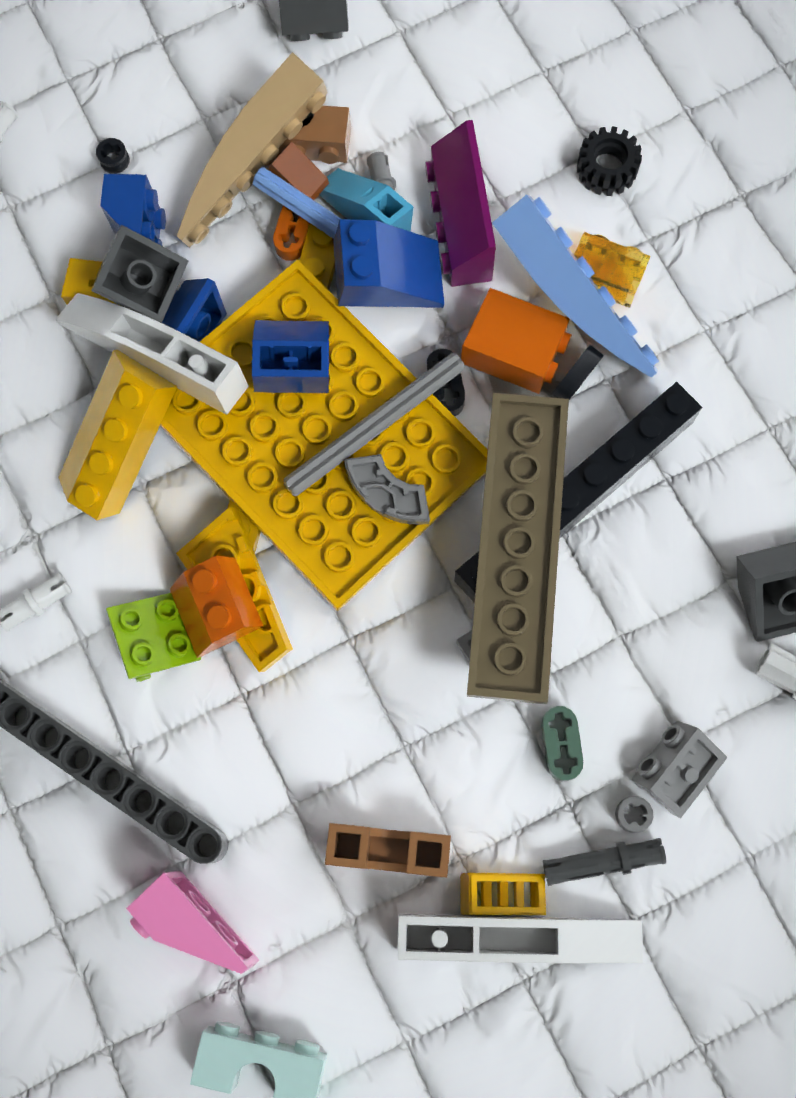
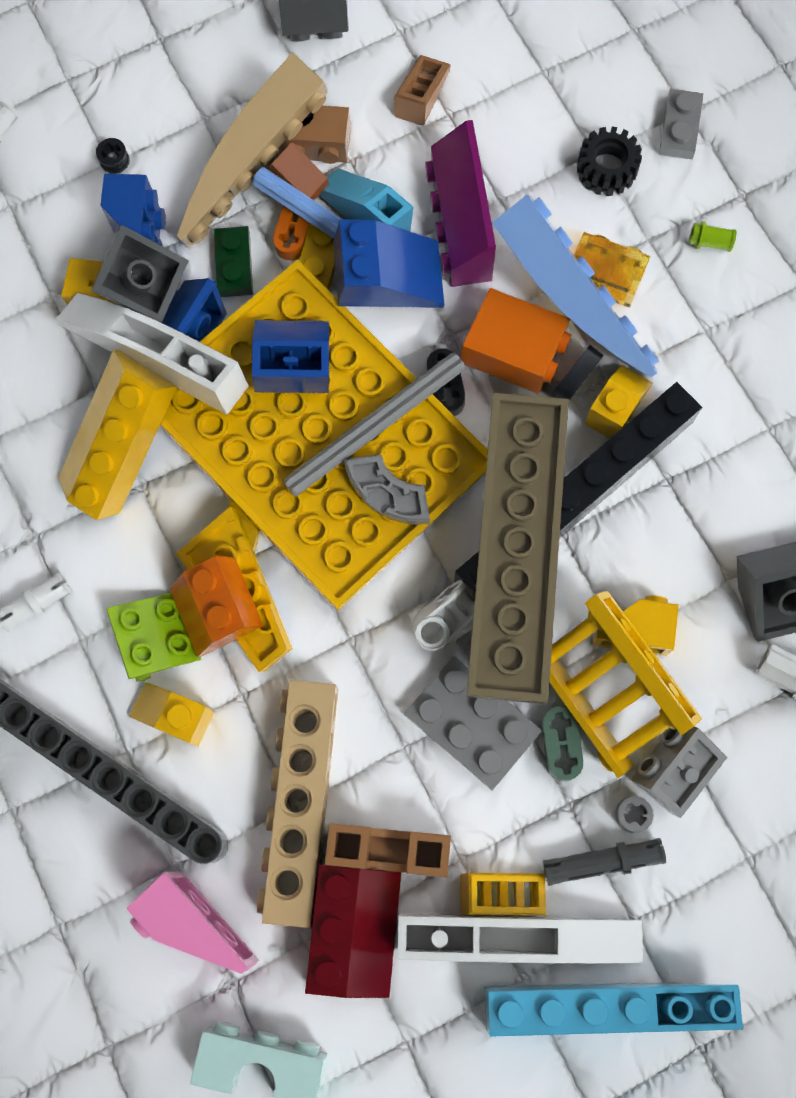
light grey pin [366,152,396,191] -> none
none -> yellow slope [129,682,214,747]
none -> dark green plate [214,226,254,298]
none -> tan brick [257,680,339,928]
none -> dark red slope [305,864,402,998]
none -> medium nougat slope [394,55,451,125]
none -> light grey plate [404,656,542,791]
none -> white piece [412,580,474,651]
none -> medium azure slope [484,983,743,1037]
none -> yellow fence [549,591,702,778]
none -> yellow slope [585,365,653,439]
none -> yellow slope [591,595,679,656]
none -> light grey plate [659,88,704,160]
none -> lime pin [689,221,737,252]

